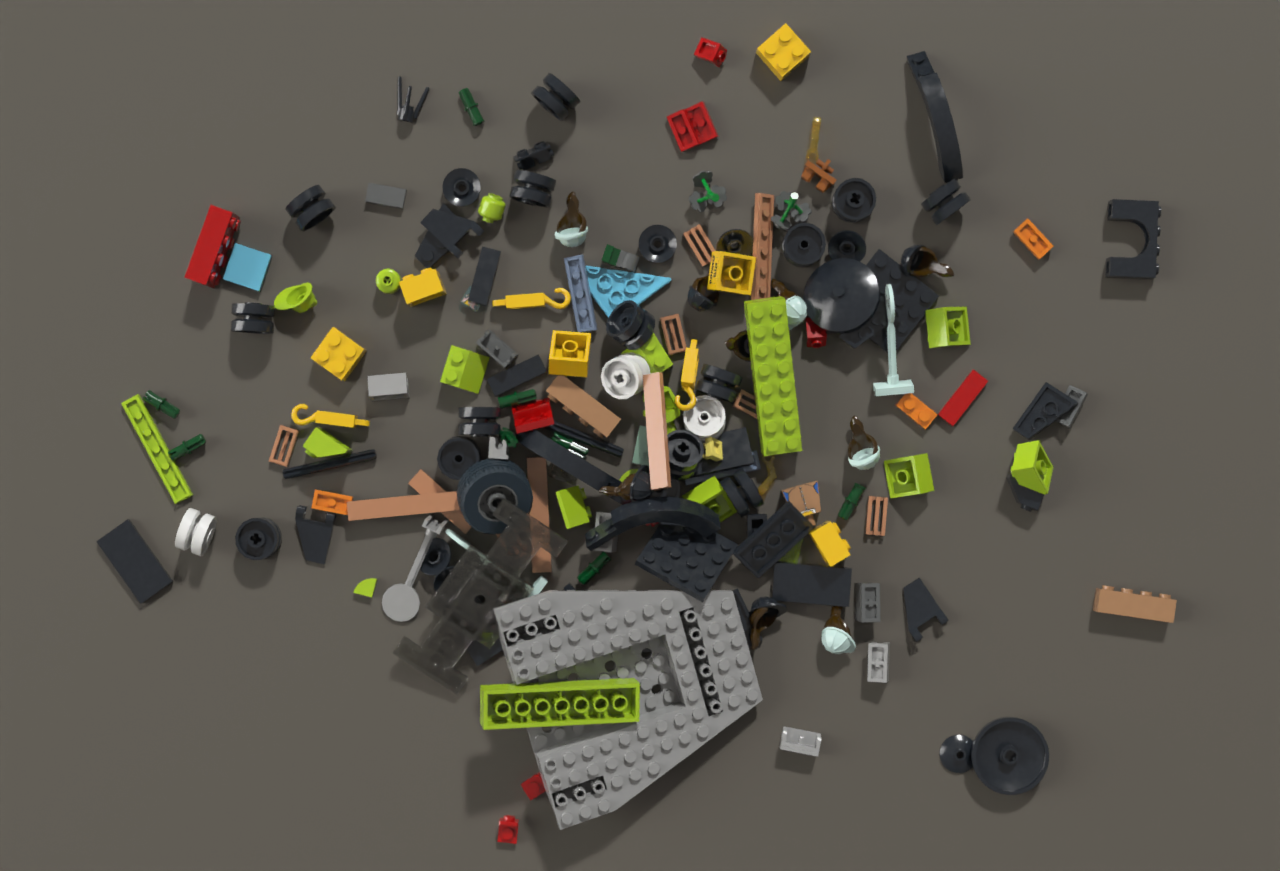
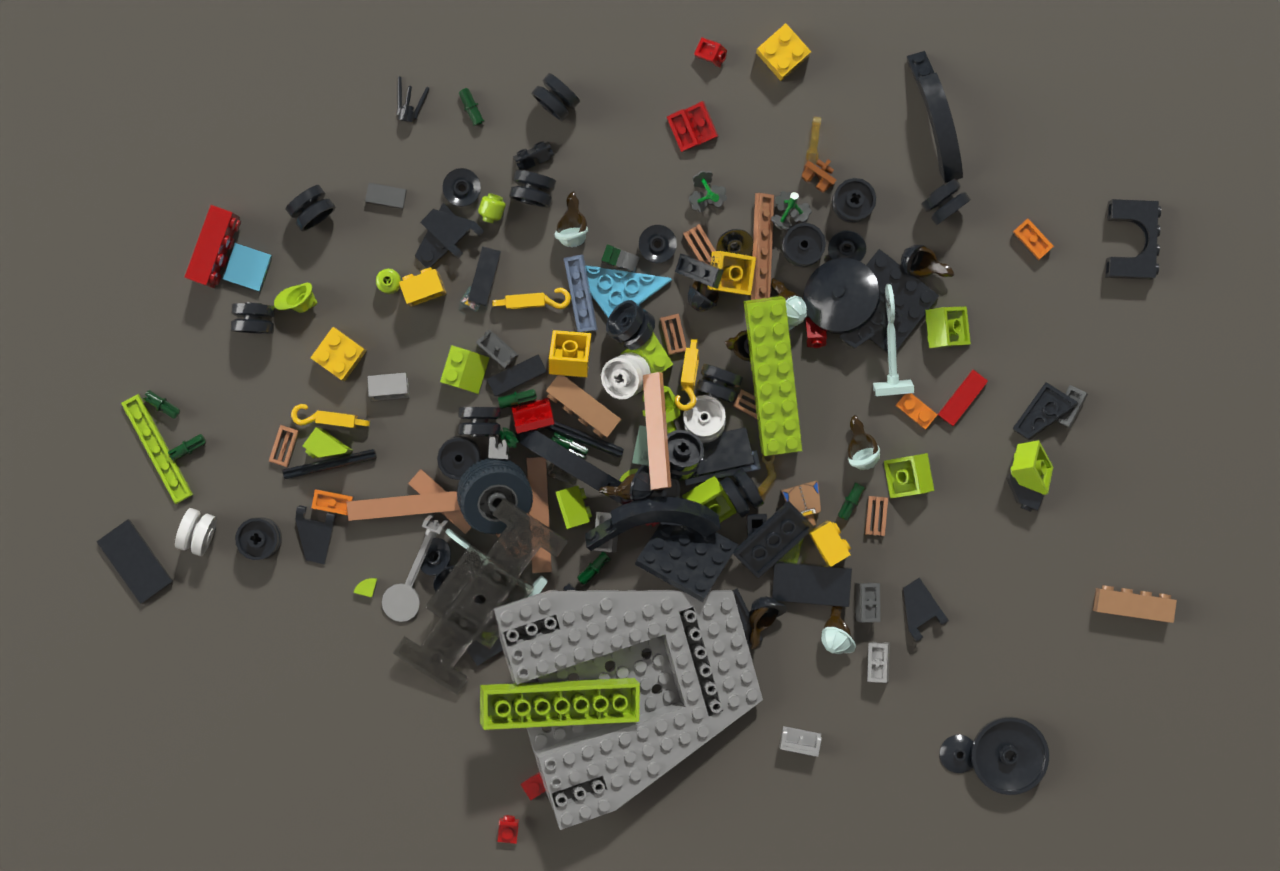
light yellow tile [702,437,723,462] -> none
none -> black tile [675,254,724,288]

